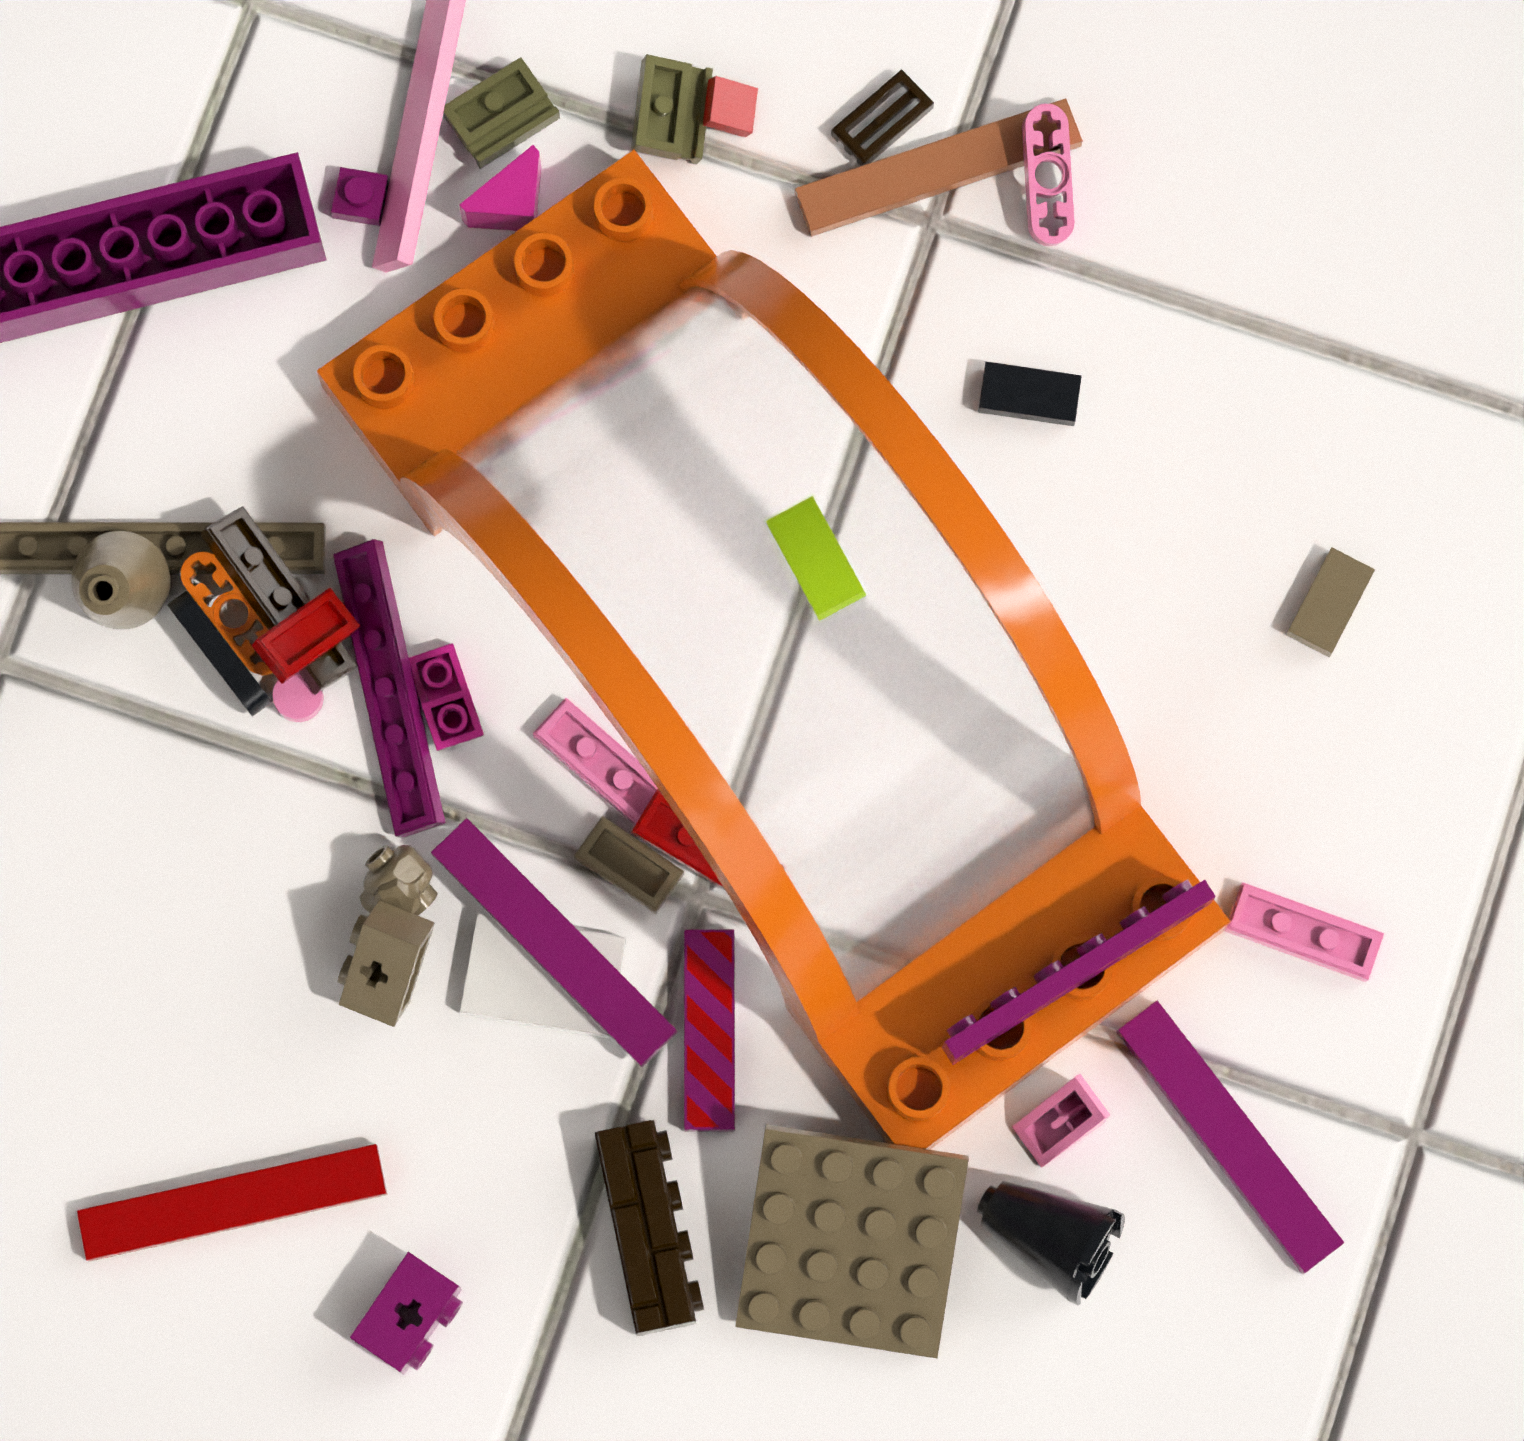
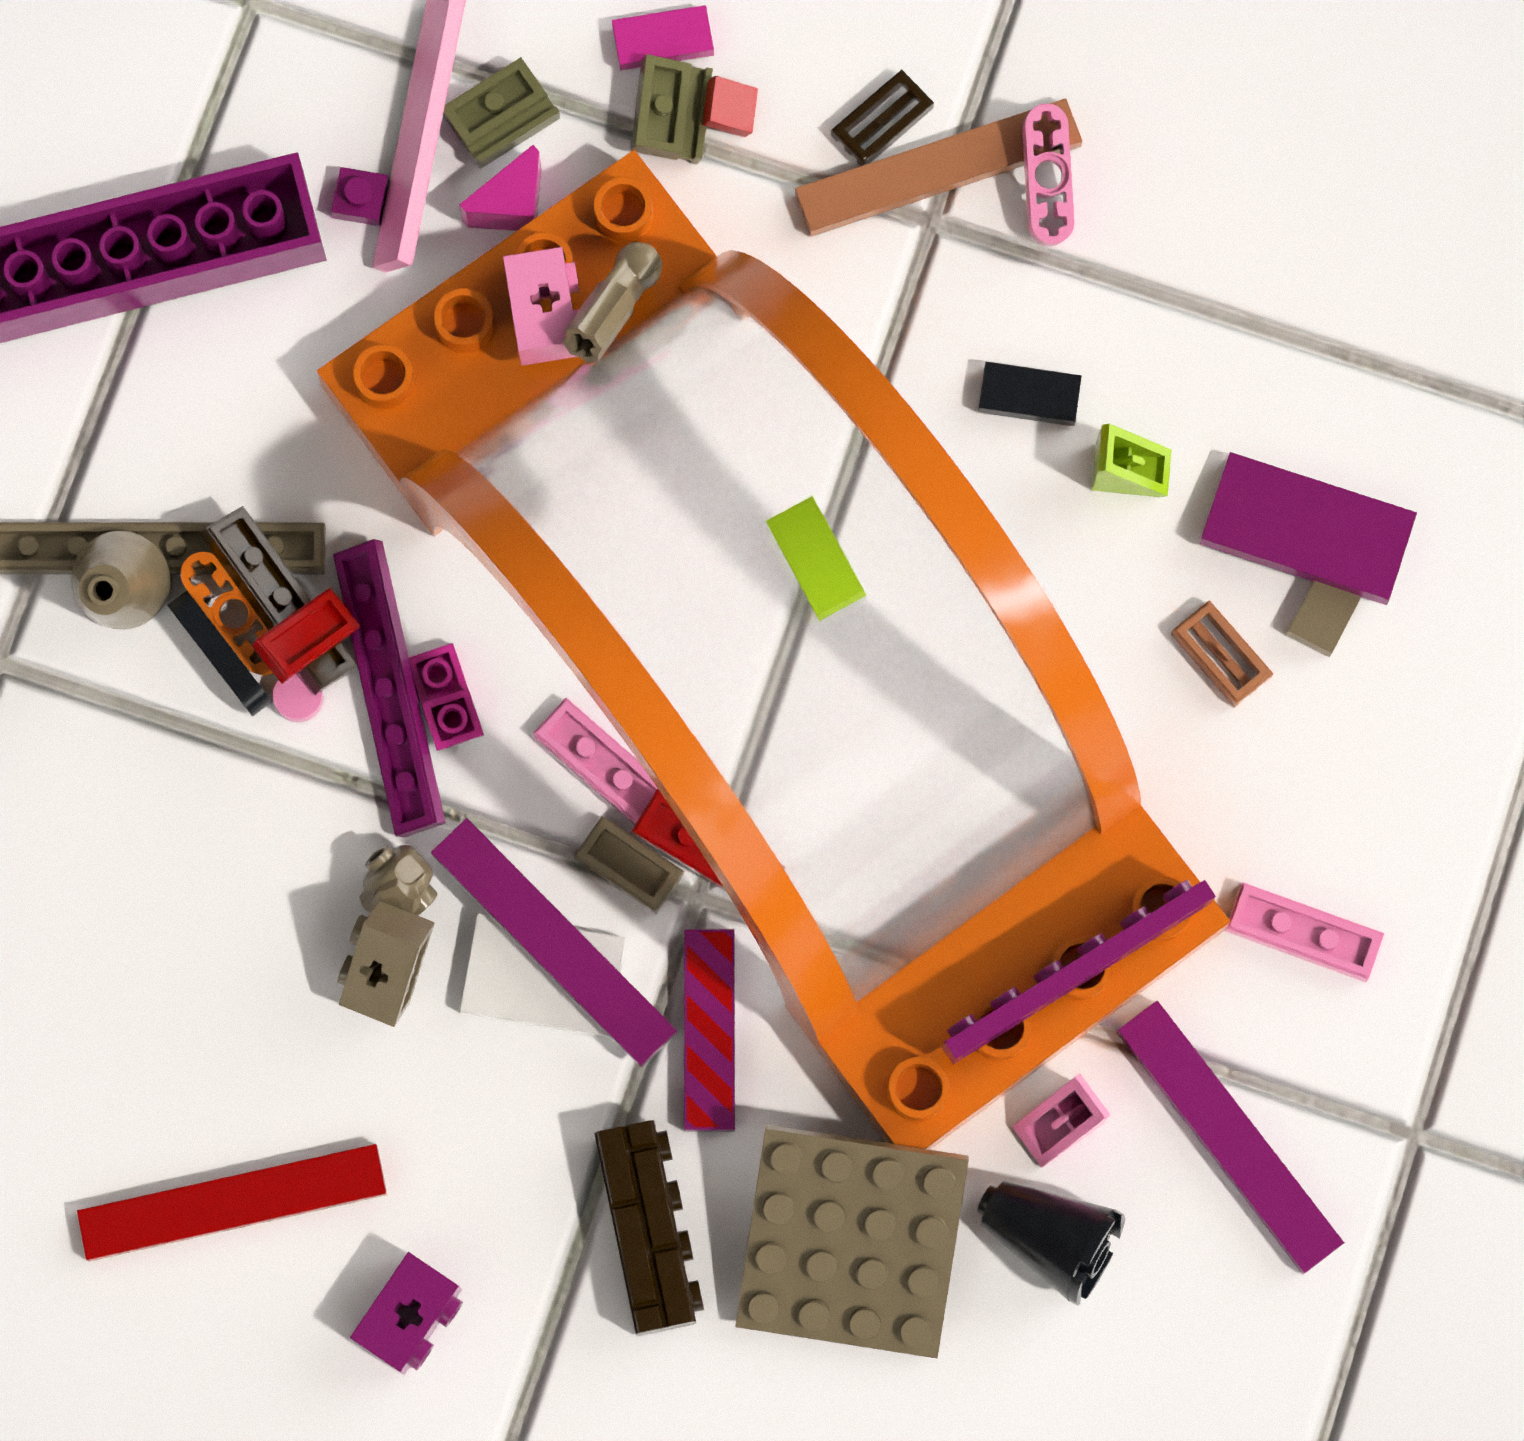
none -> bright pink brick [503,247,579,366]
none -> dark tan piece [562,242,663,363]
none -> dark pink tile [612,5,714,71]
none -> lime slope [1092,423,1172,497]
none -> nougat tile [1171,600,1274,708]
none -> magenta tile [1199,452,1417,605]

